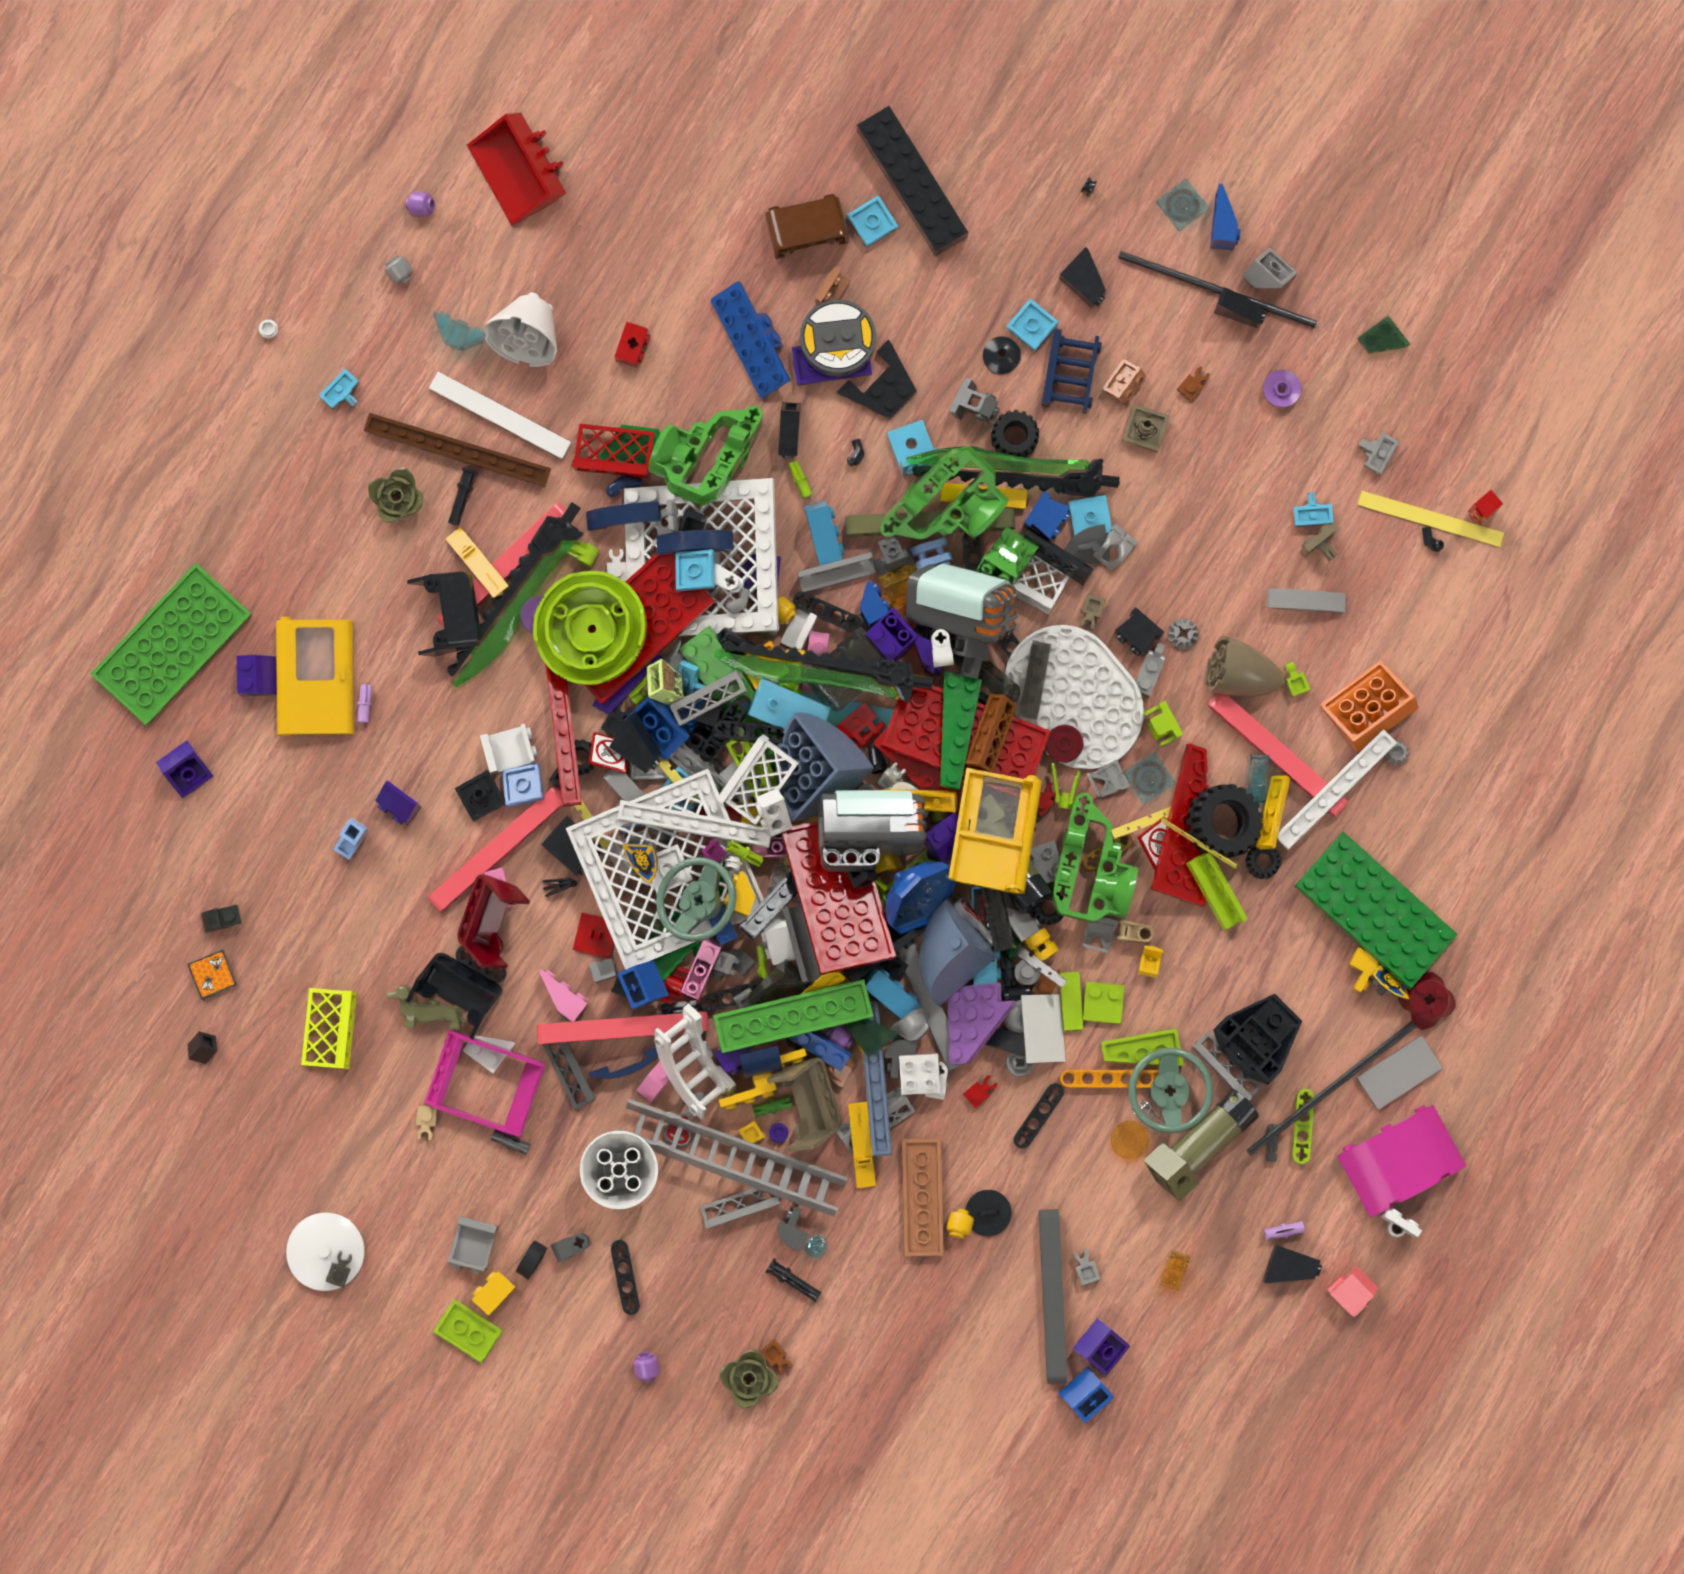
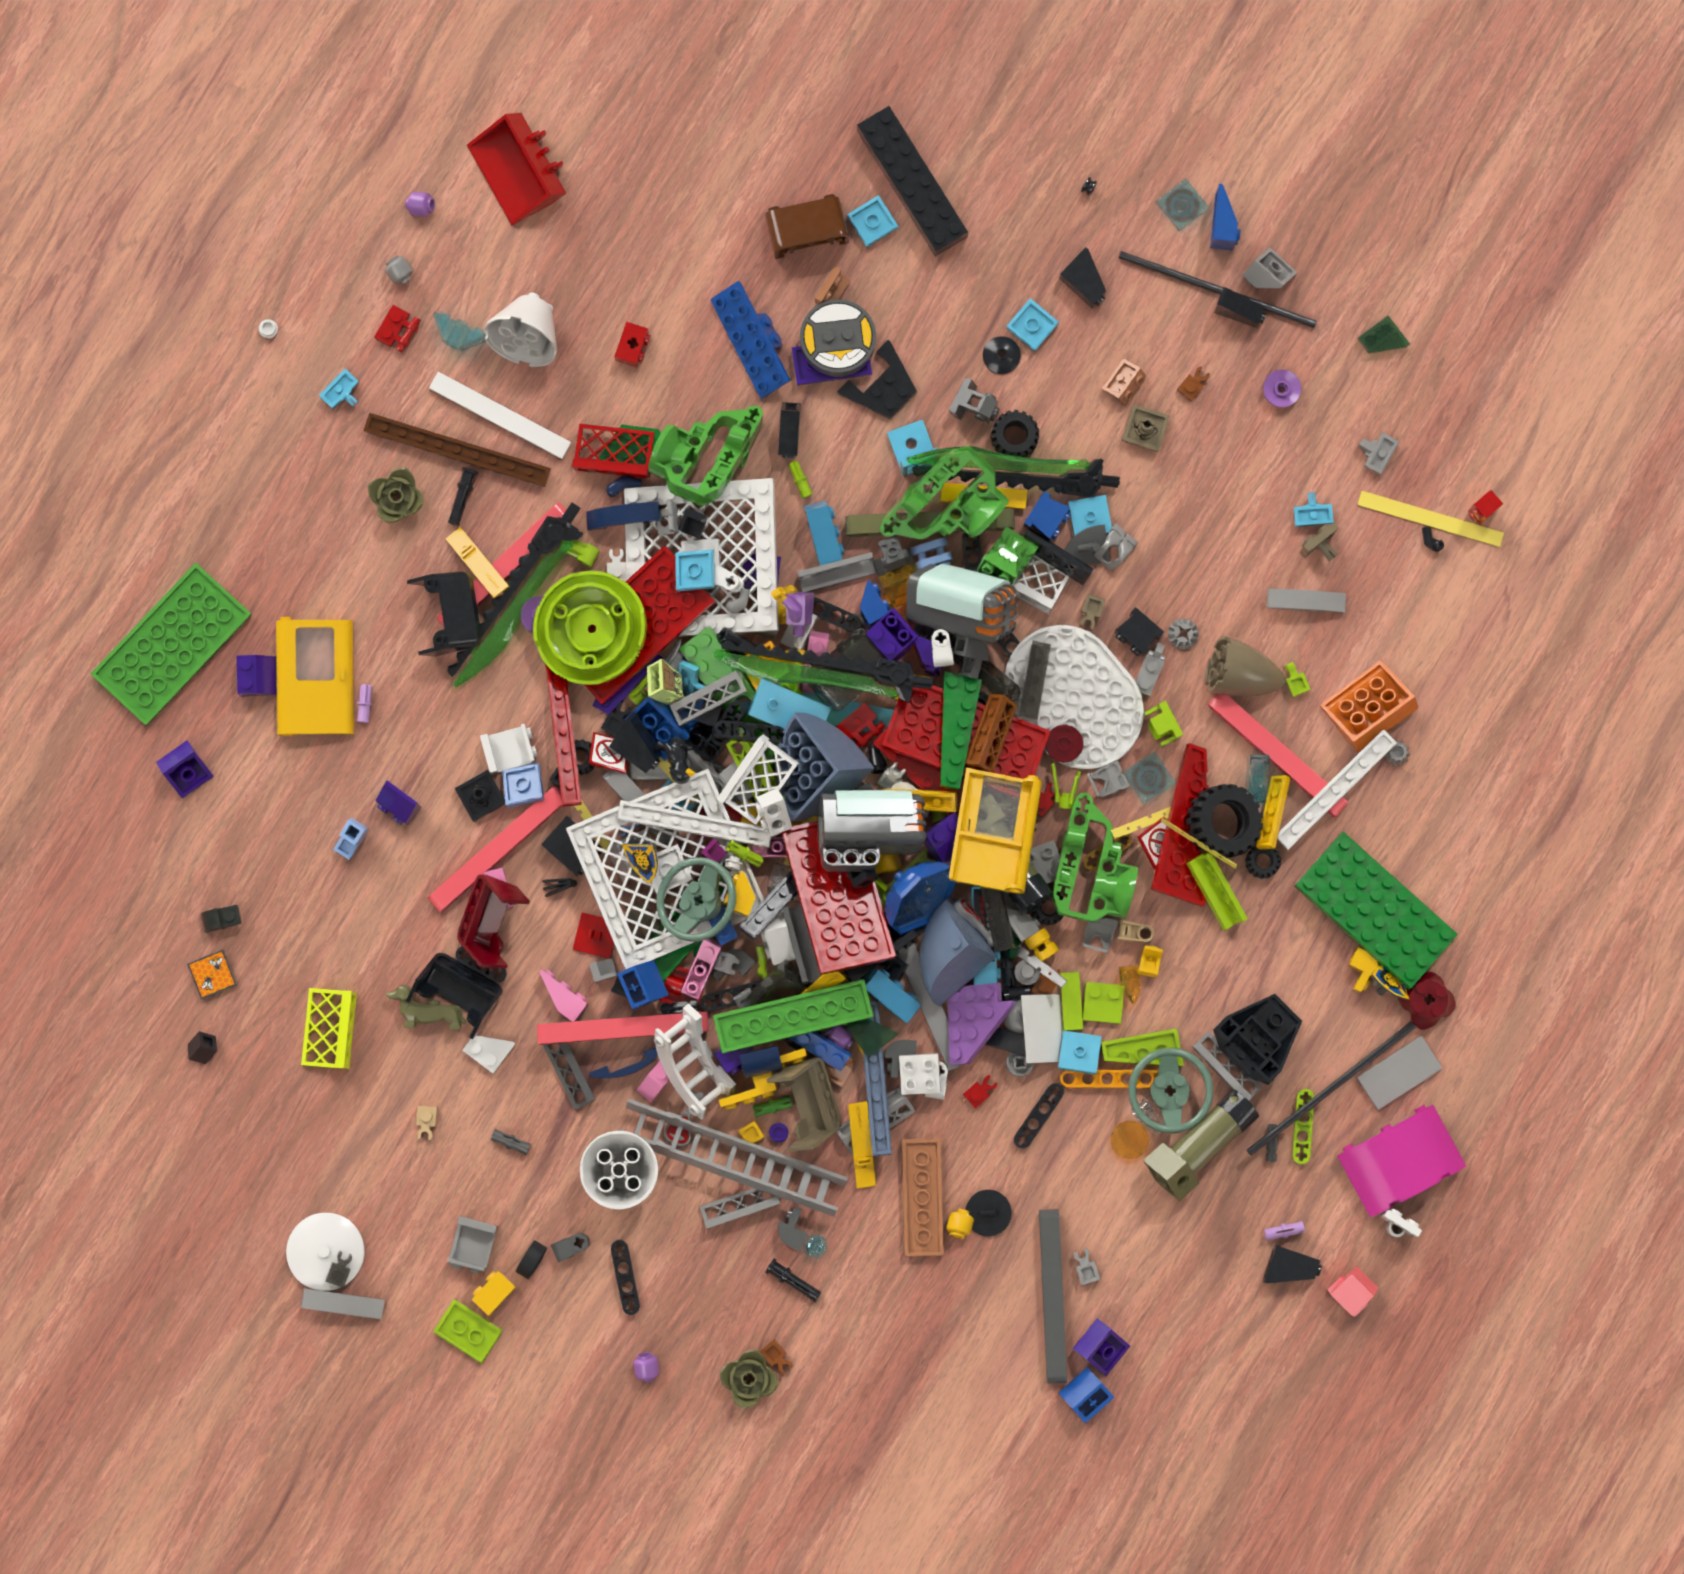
dark pink window [424,1029,545,1137] -> none
dark blue slope [656,530,734,555] -> none
black arm [847,439,865,466] -> none
light grey piece [888,1009,929,1041] -> none
dark blue fence [1041,329,1102,414] -> none
clear yellow brick [1160,1250,1190,1291] -> none
none -> light grey slope [301,1288,385,1319]
none -> red plate [374,305,421,353]
none -> black animal [654,737,695,784]
none -> medium lavender torso [771,585,814,636]
none -> medium azure plate [1058,1031,1102,1075]
none -> clear yellow plate [1119,965,1140,1004]

